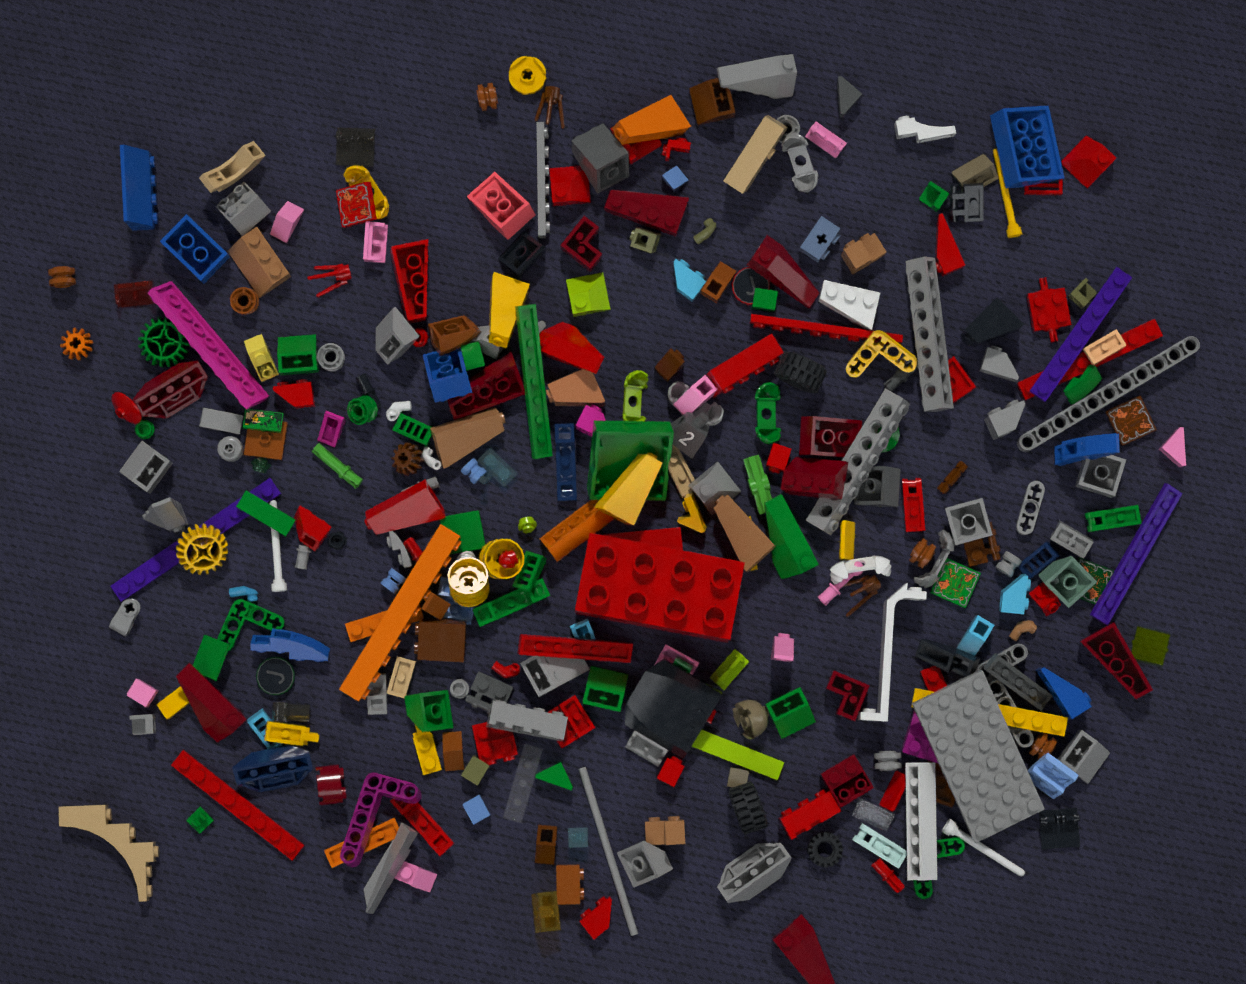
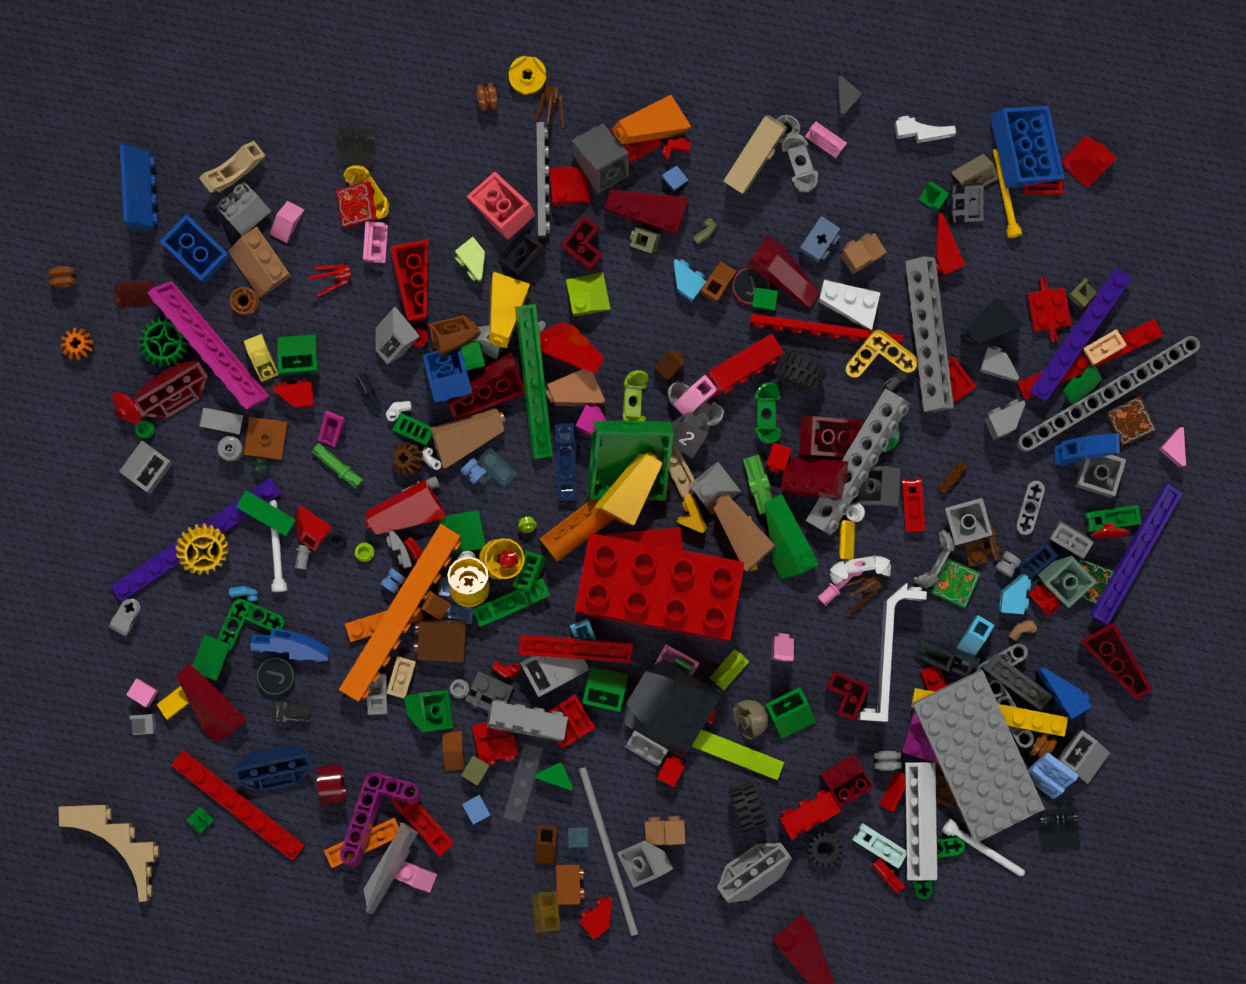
light grey wedge [142,497,189,533] -> none
tile [243,409,284,433] -> none
medium azure slope [247,708,283,749] -> none
yellow hinge [264,721,319,746] -> none
light grey wheel [317,343,345,372] -> none
green wheel [347,395,378,425] -> none
yellow hinge [413,725,442,775] -> none
reddish brown slope [689,78,735,126] -> none
light grey wedge [717,54,797,99] -> none
dark tan slope [727,767,749,787] -> none
clear slope [851,798,895,832] -> none
dark orange wheel [909,538,936,569] -> none
clear neon green piece [1131,626,1170,666] -> none
none -> lime plate [355,543,374,562]
none -> yellowish green slope [455,237,485,283]
none -> white plate [846,503,865,522]
none -> red dish [1091,523,1130,539]

